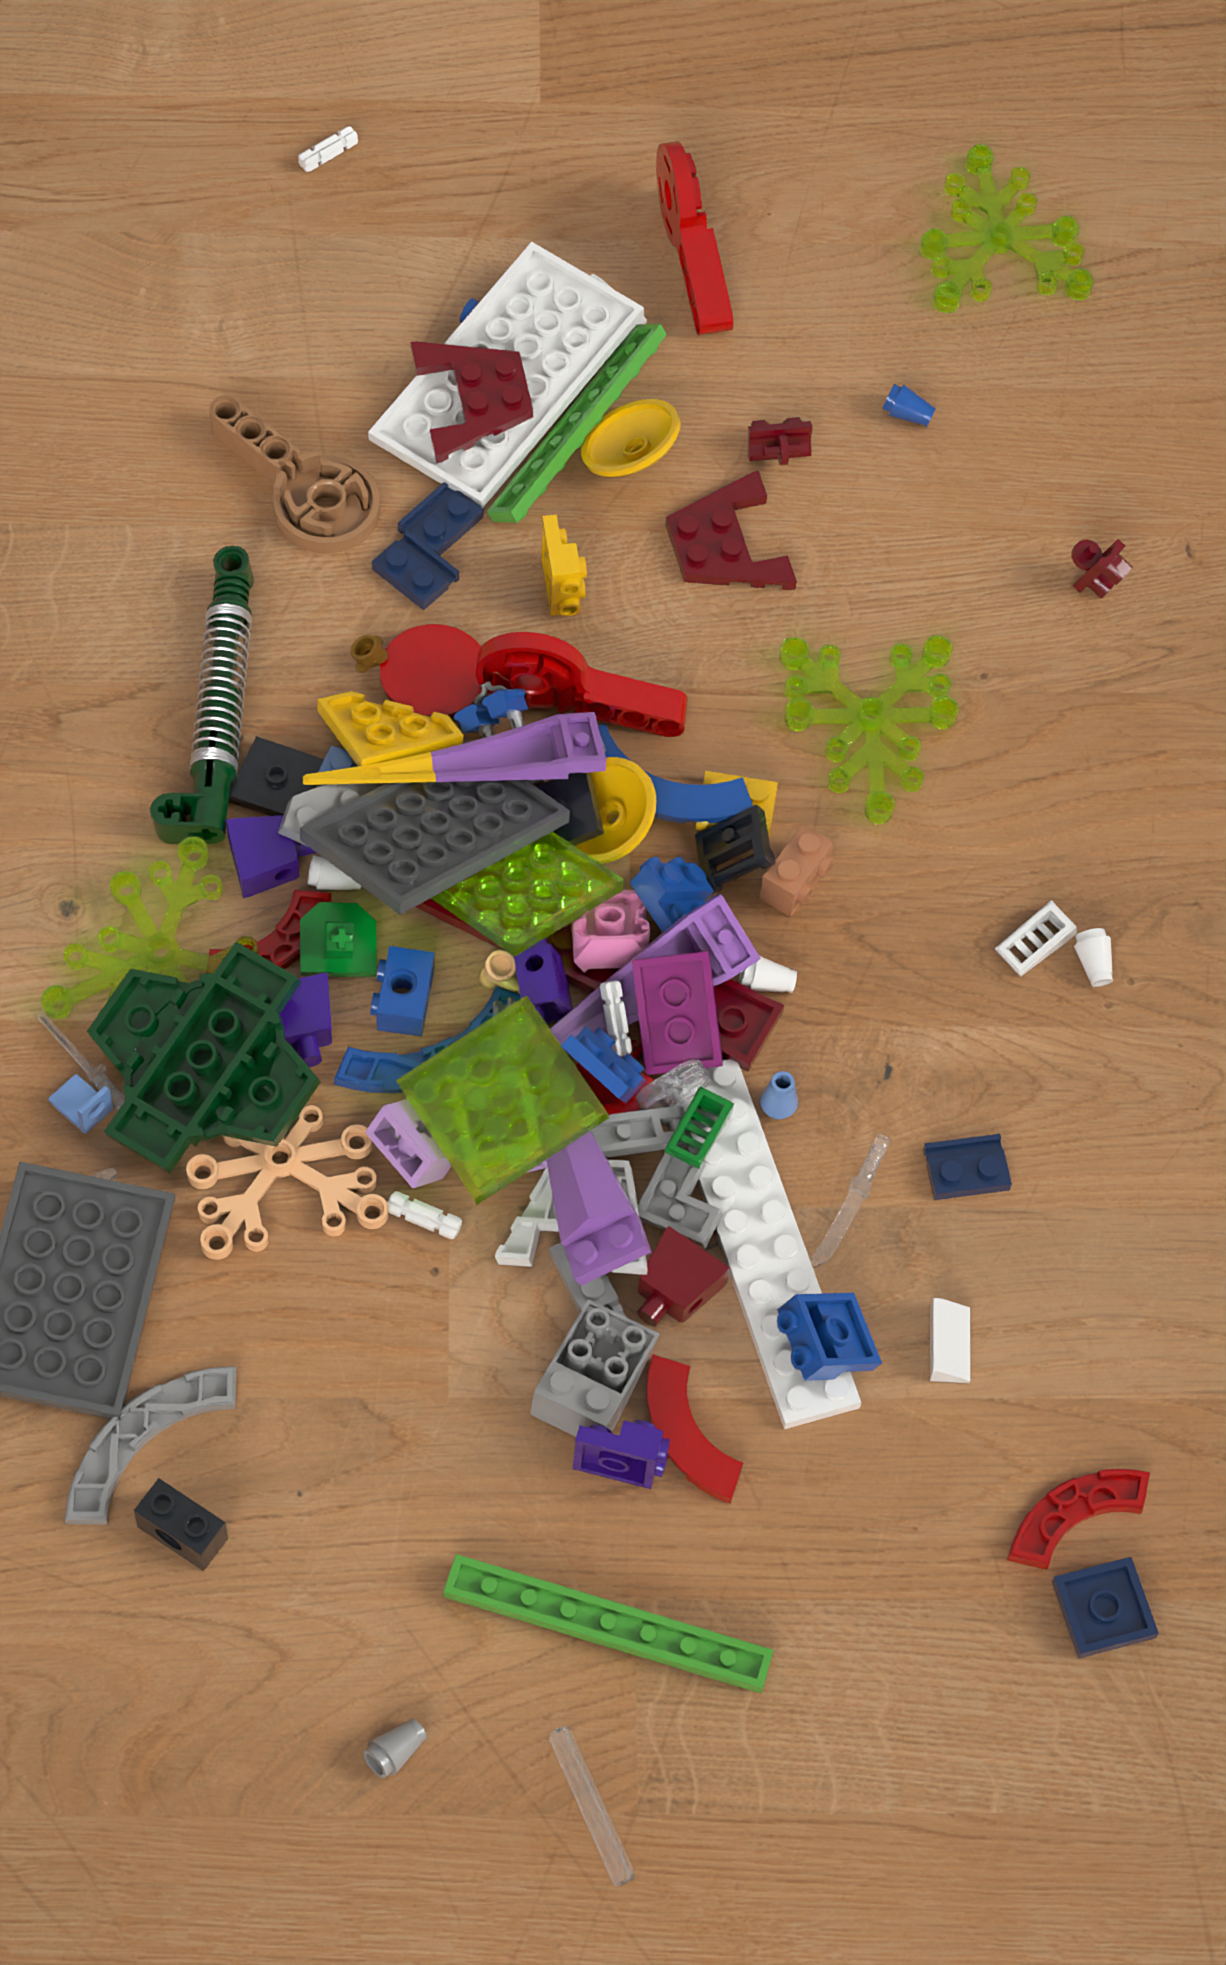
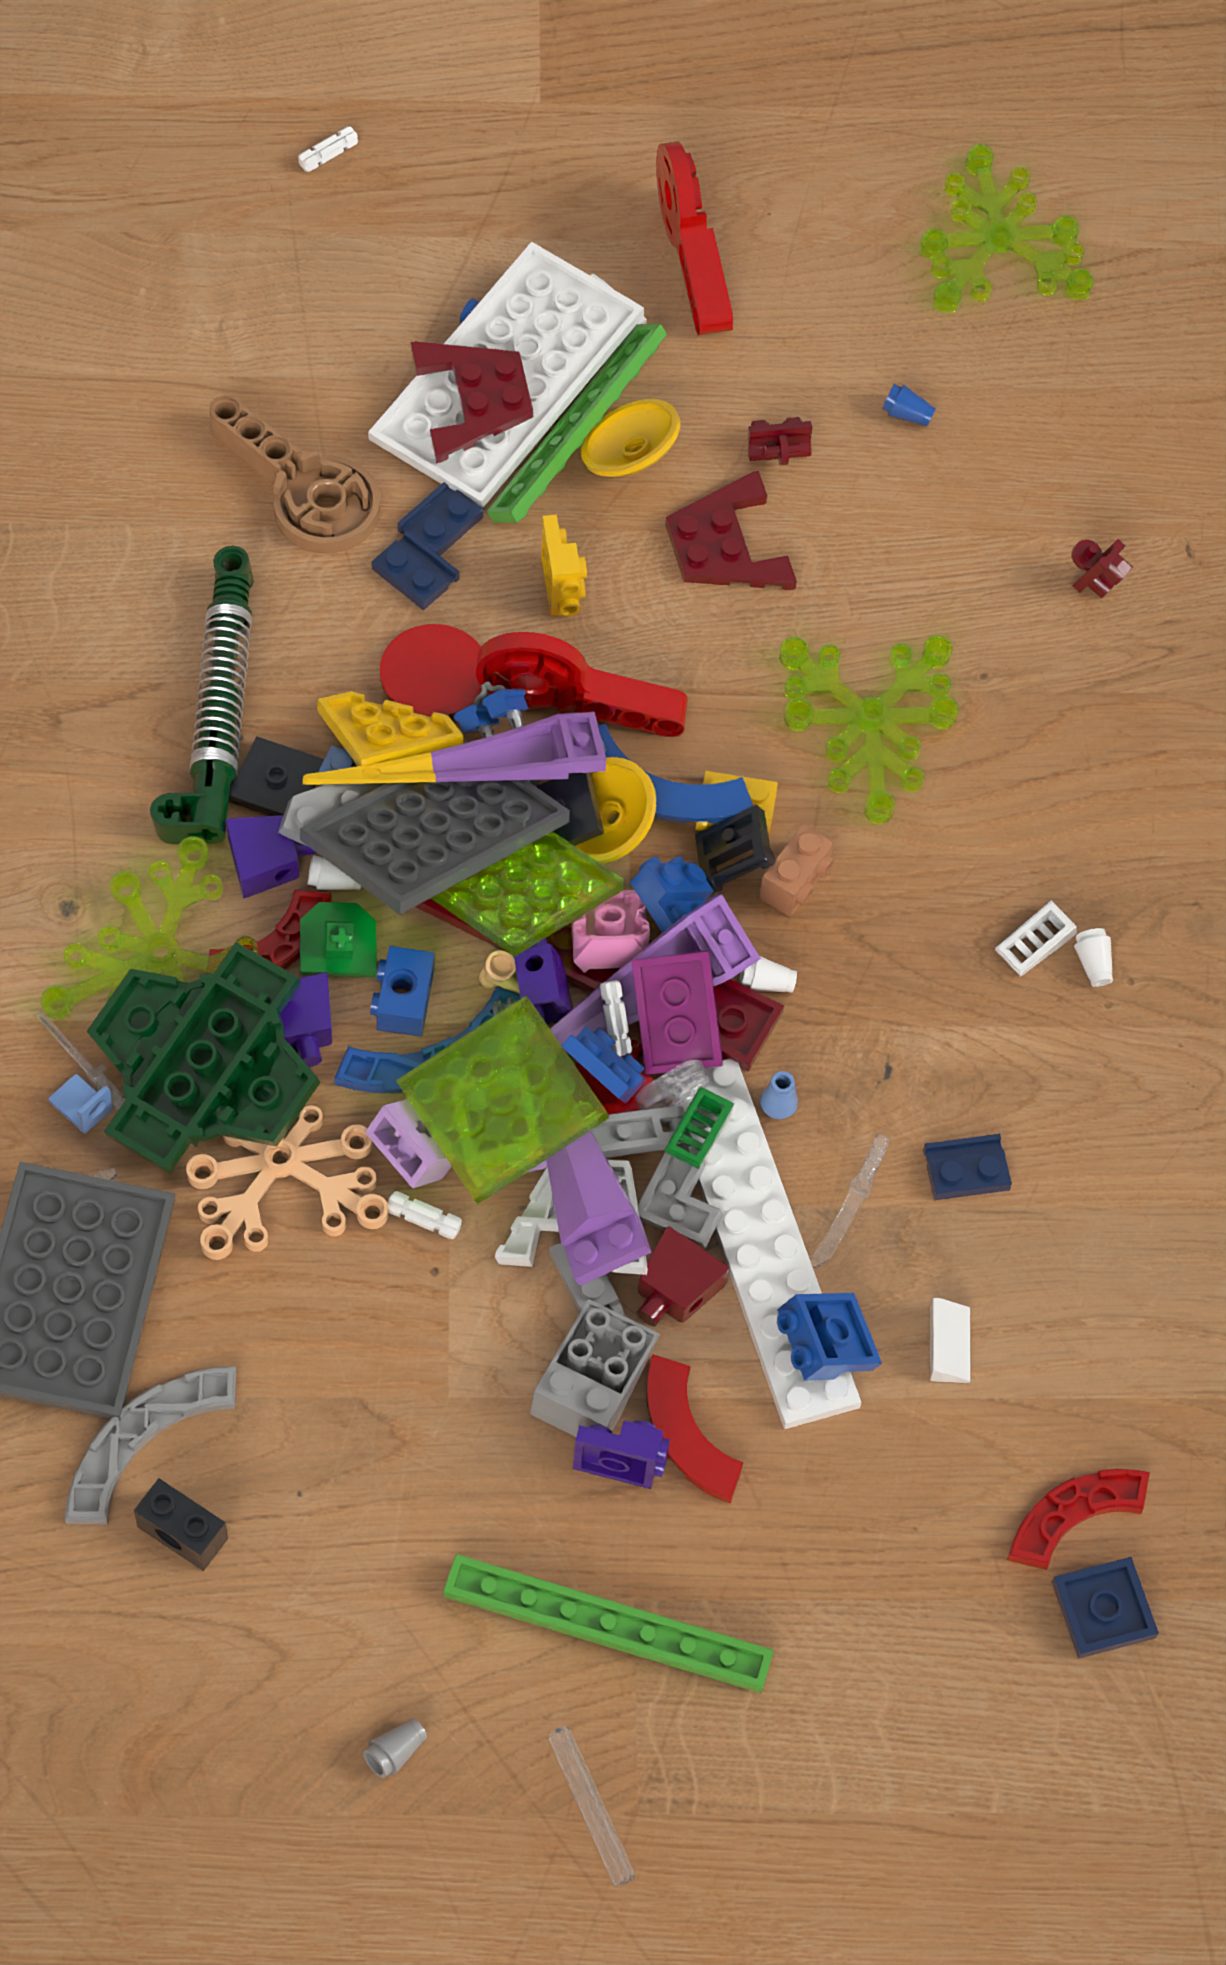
pearl gold plate [350,635,388,673] -> none

